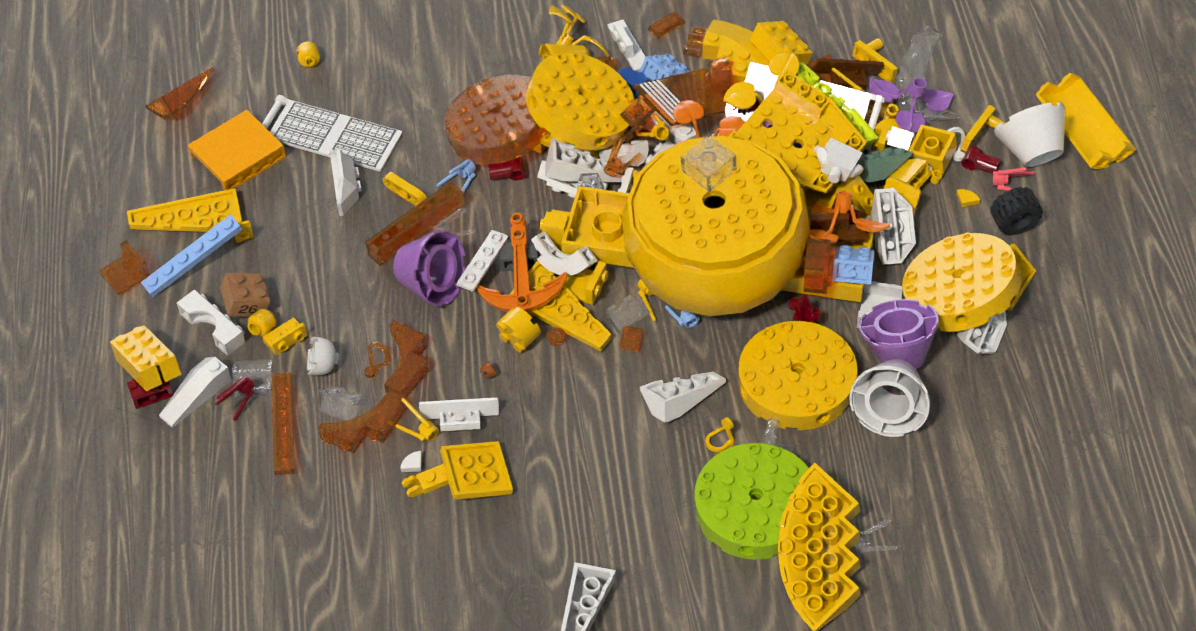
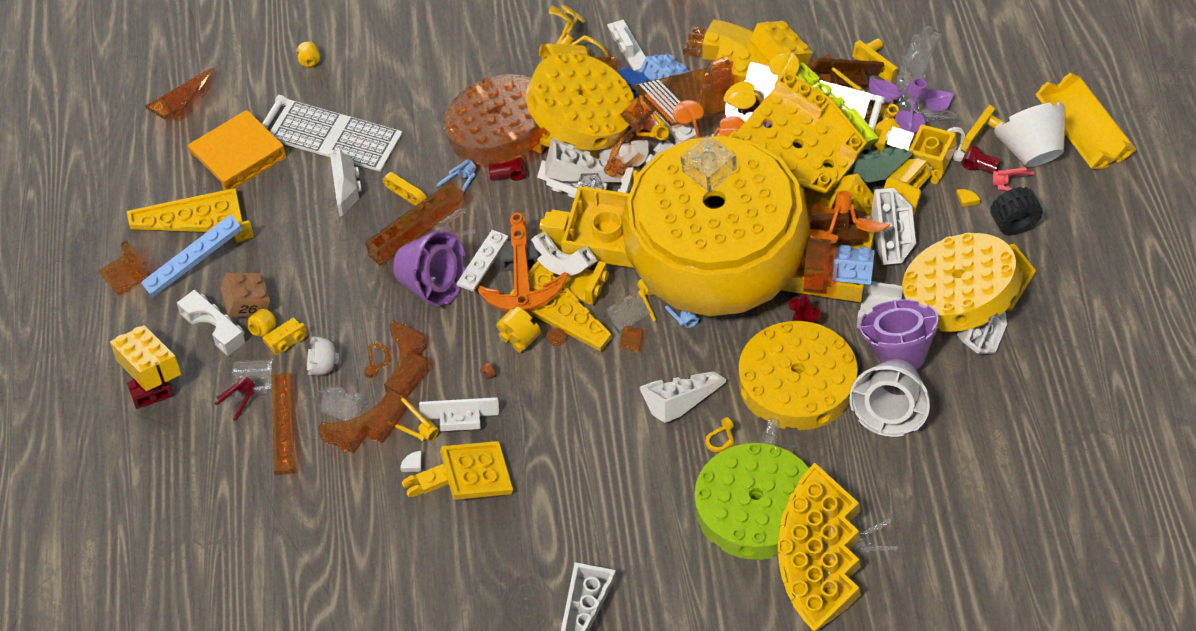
white wedge [159,357,232,428] -> none
clear orange tile [648,12,685,39] -> none
white torso [809,138,865,183] -> none

